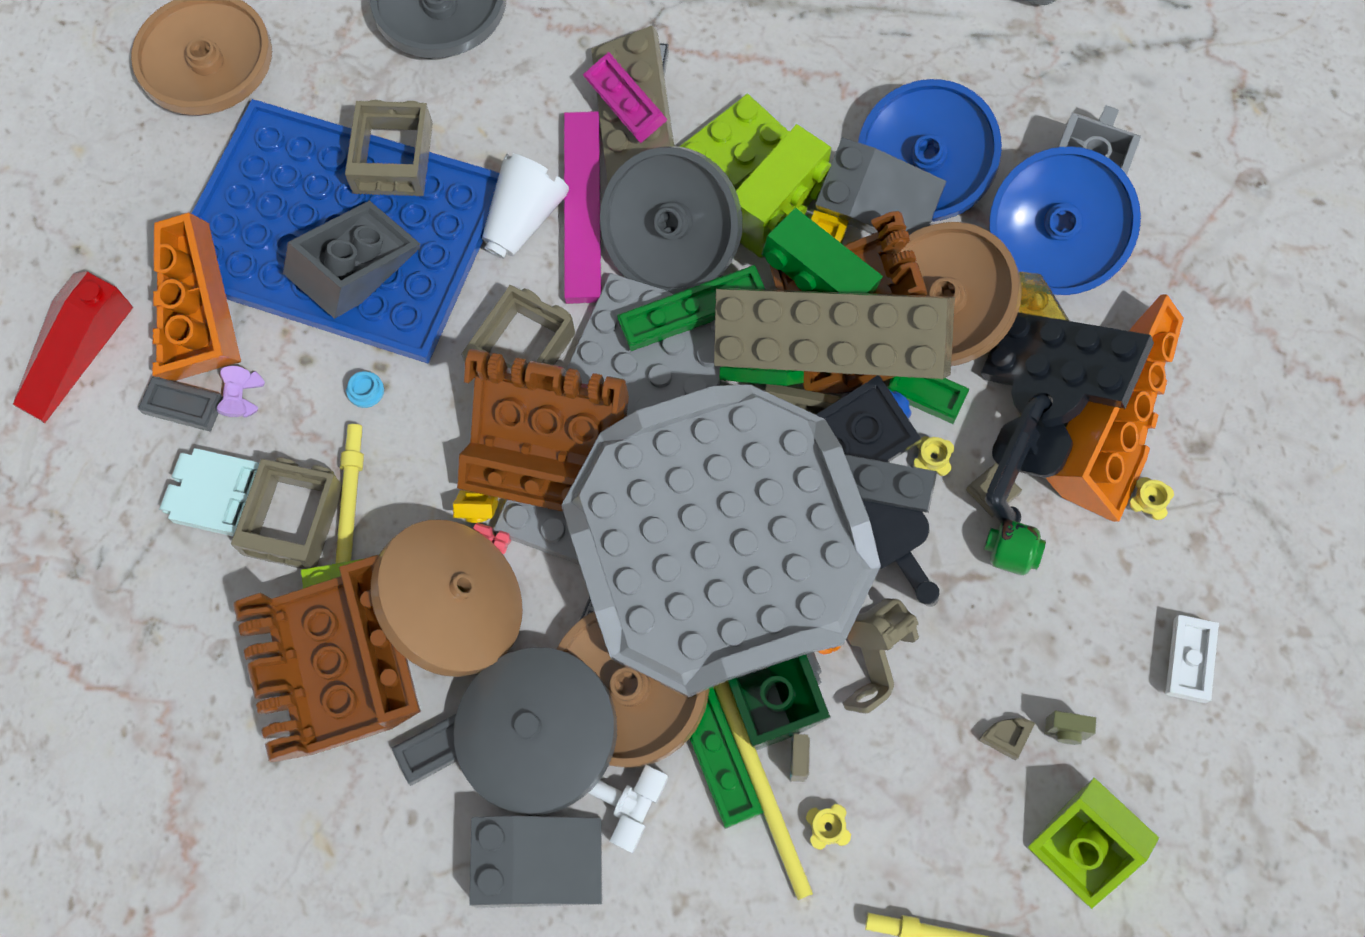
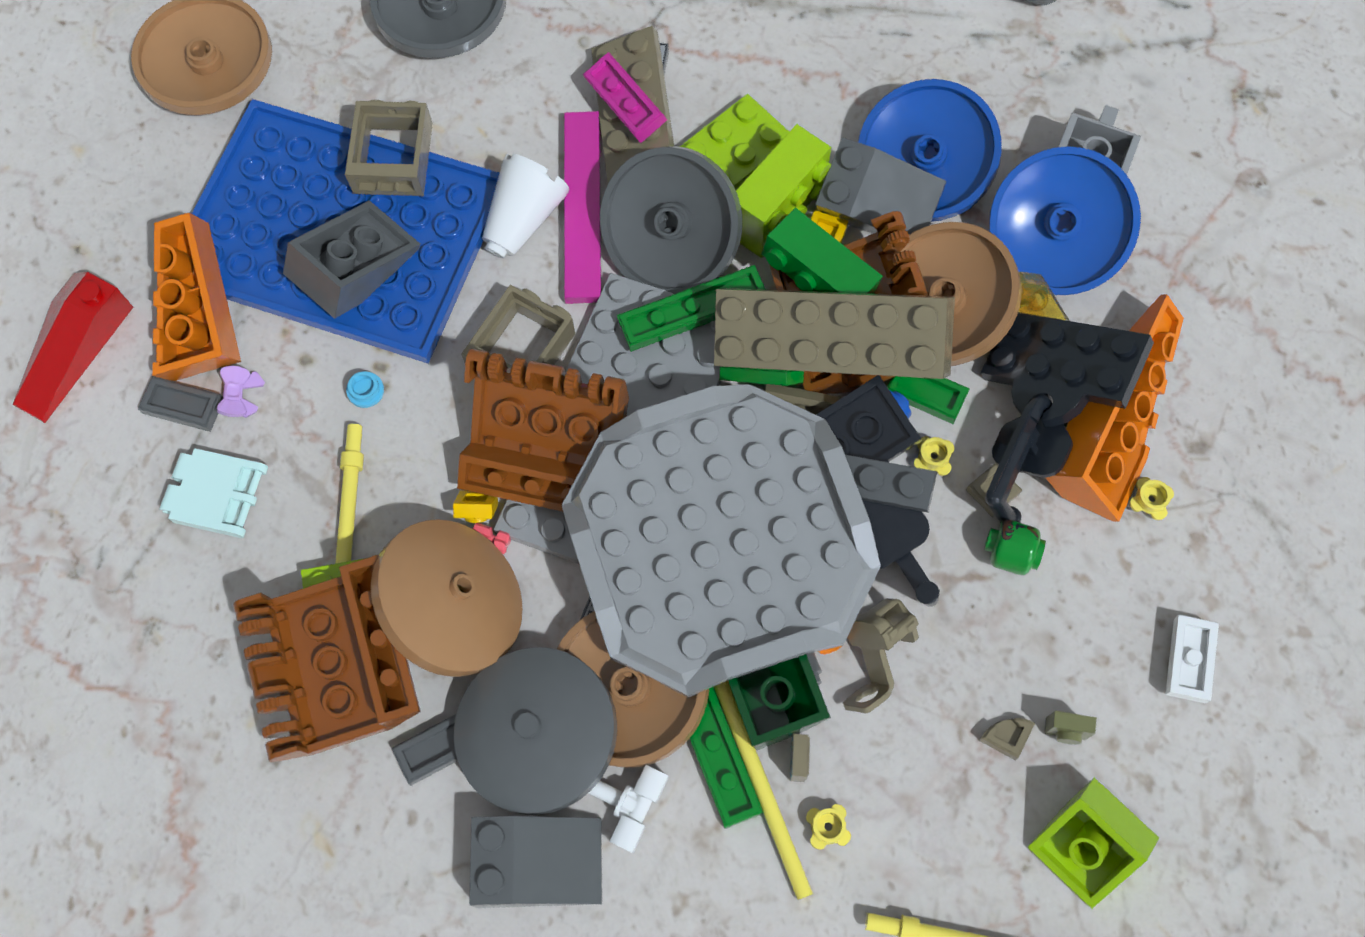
dark tan window [231,457,342,569] -> none

